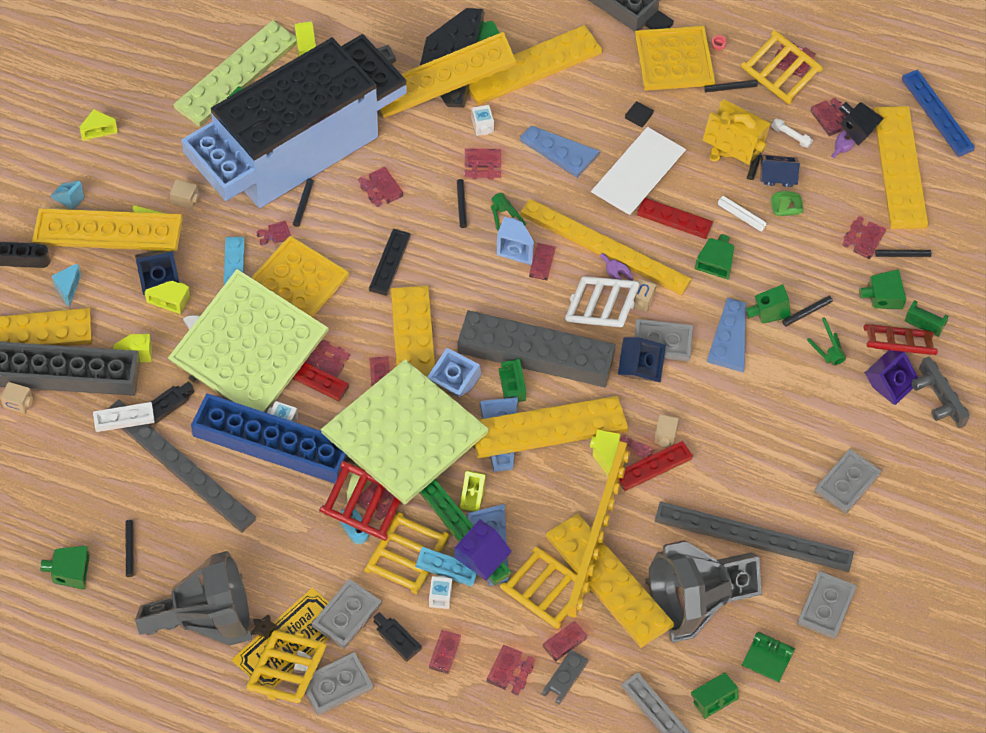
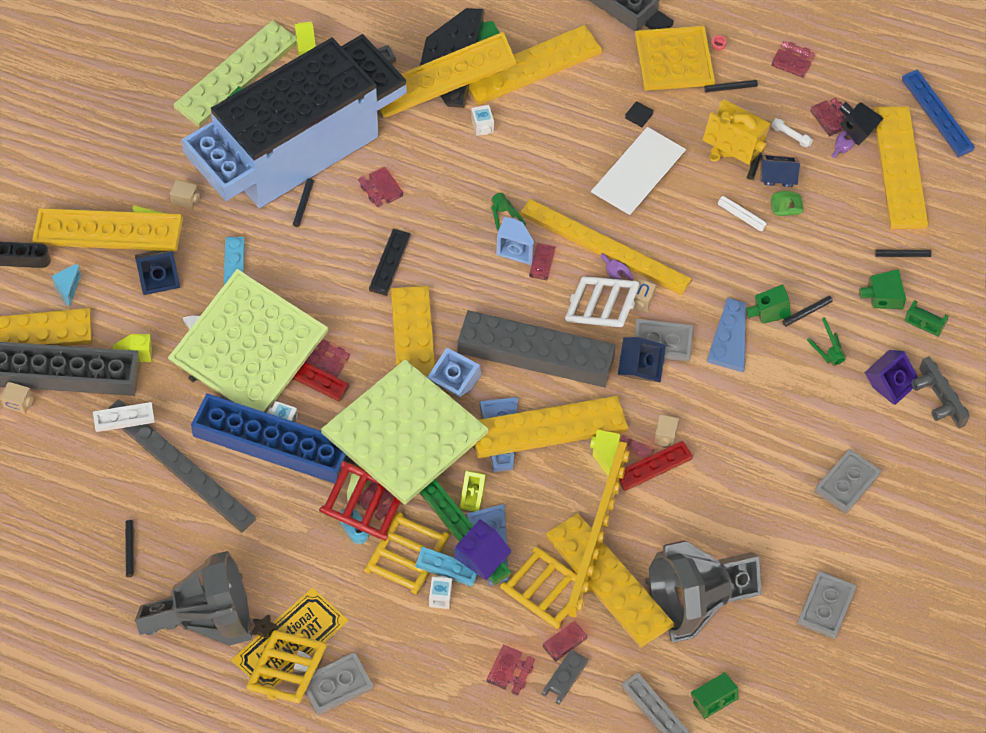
green torso [41,546,90,589] -> none
medium azure slope [50,180,84,210] -> none
neon yellow slope [79,109,118,141] -> none
neon yellow slope [145,281,190,314] -> none
black hinge [151,381,195,424] -> none
yellow plate [251,236,349,317] -> none
clear pink plate [257,221,291,245] -> none
light grey plate [312,579,382,649] -> none
clear pink plate [369,356,390,387] -> none
black hinge [373,612,422,662] -> none
clear pink plate [429,630,461,674] -> none
black bar [456,179,467,228] -> none
clear pink plate [465,148,501,180] -> none
green hinge [499,358,526,402] -> none
medium blue wing [520,125,600,178] -> none
red plate [637,198,713,239] -> none
dark grey plate [655,502,854,572] -> none
green torso [695,234,734,280] -> none
yellow bar [740,30,824,105] -> none
green hinge [741,632,795,683] -> none
clear pink plate [842,216,886,259] -> none
red bar [863,324,938,355] -> none

